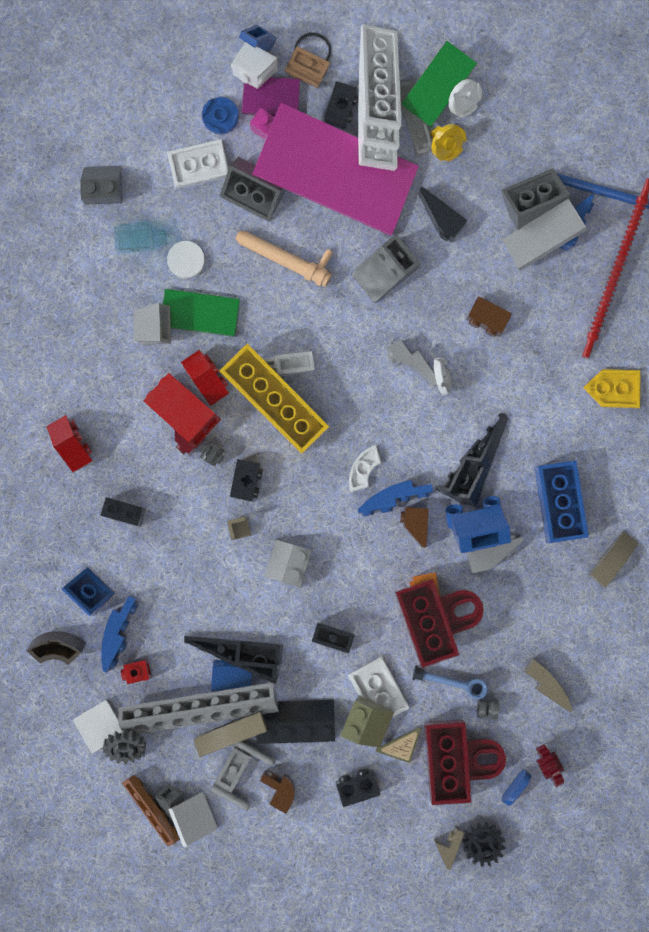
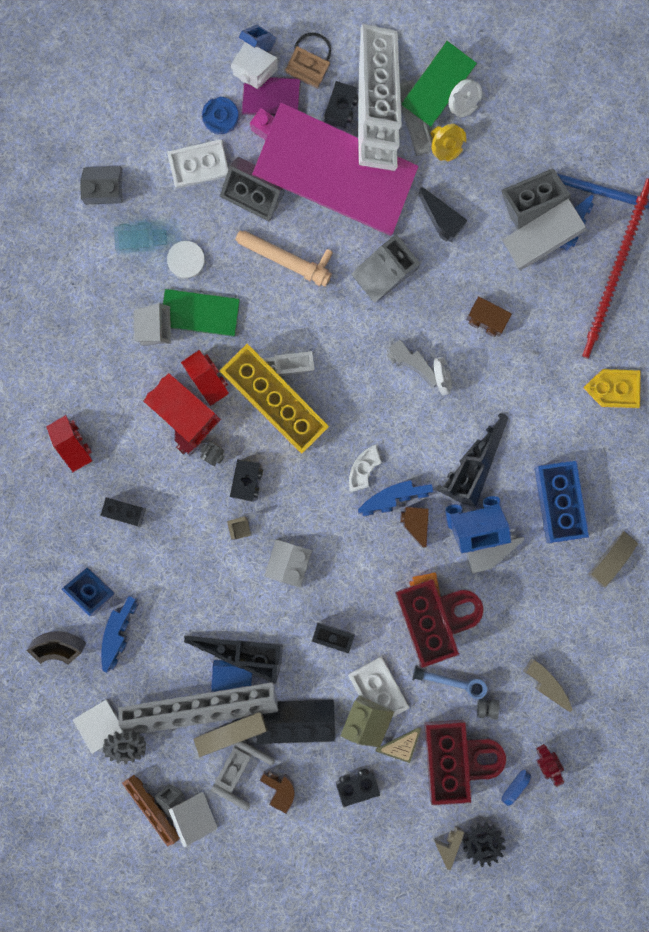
red brick [121,659,152,684] -> none

